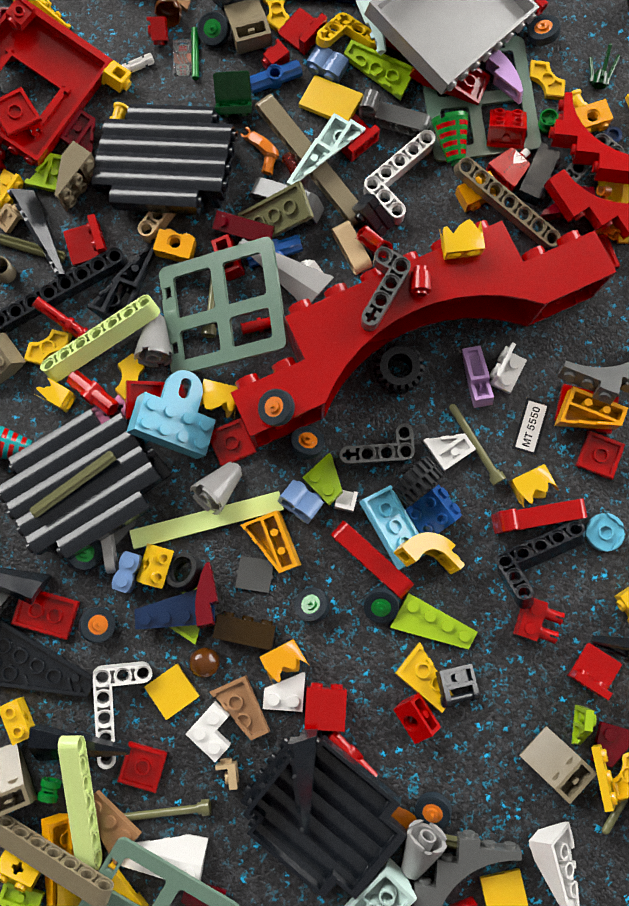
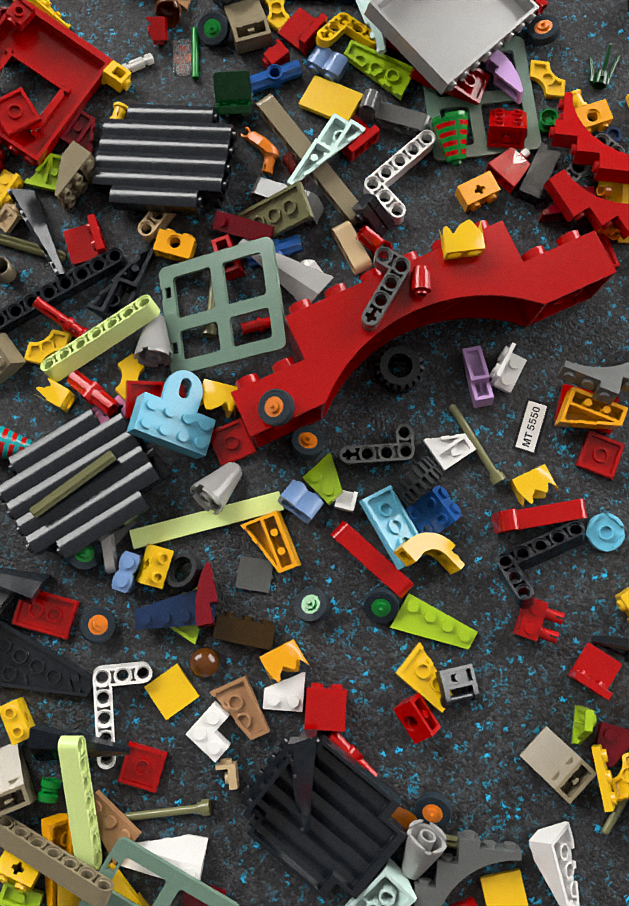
dark tan beam [454,157,561,249] -> none

